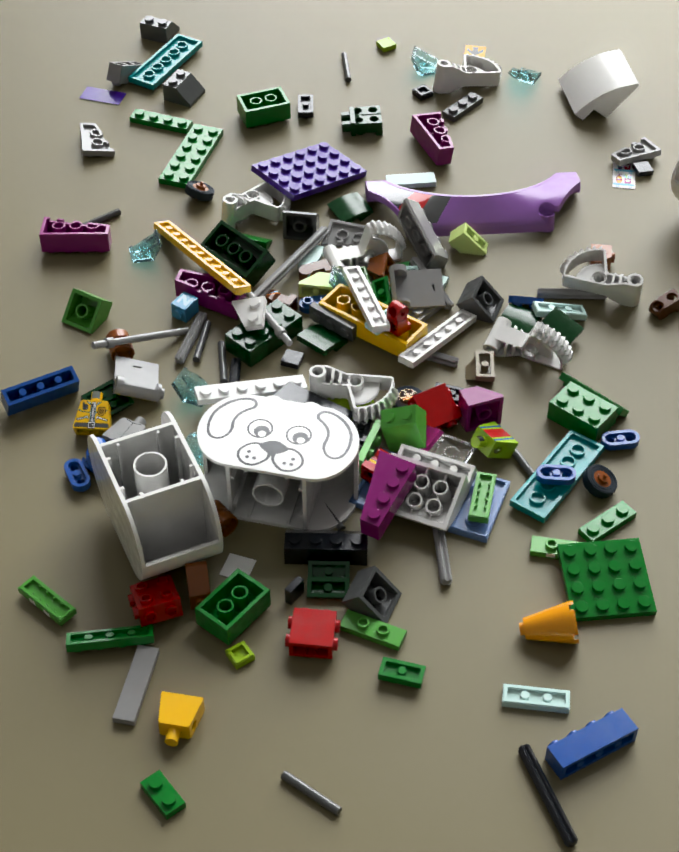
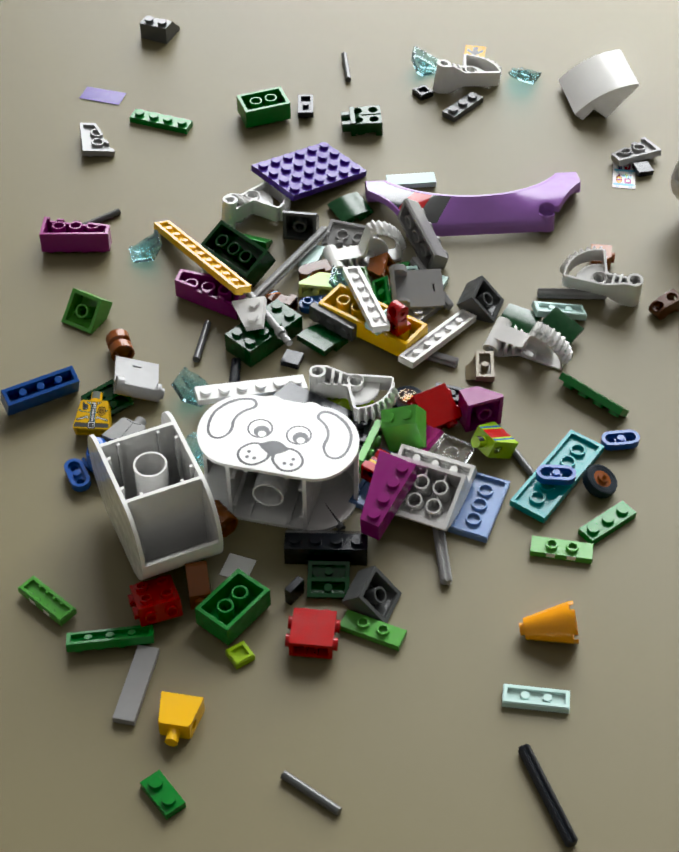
light grey bar [91,327,189,349] -> none
light grey slope [106,61,142,86] -> none
teal plate [128,34,203,90] -> none
plate [158,124,223,189] -> none
dark grey slope [163,69,205,108] -> none
dark azure brick [171,292,199,323] -> none
light grey axle [174,311,207,364] -> none
black wheel [185,181,214,201] -> none
dark grey bar [218,341,228,383] -> none
tile [376,37,396,52] -> none
green plate [378,657,426,689] -> none
magenta wedge [410,111,454,166] -> none
yellowish green slope [449,222,488,256] -> none
bright green plate [468,471,497,524] -> none
blue plate [508,295,544,309] -> none
blue brick [545,708,639,780] -> none
green brick [547,381,619,442] -> none
green plate [556,538,657,622] -> none

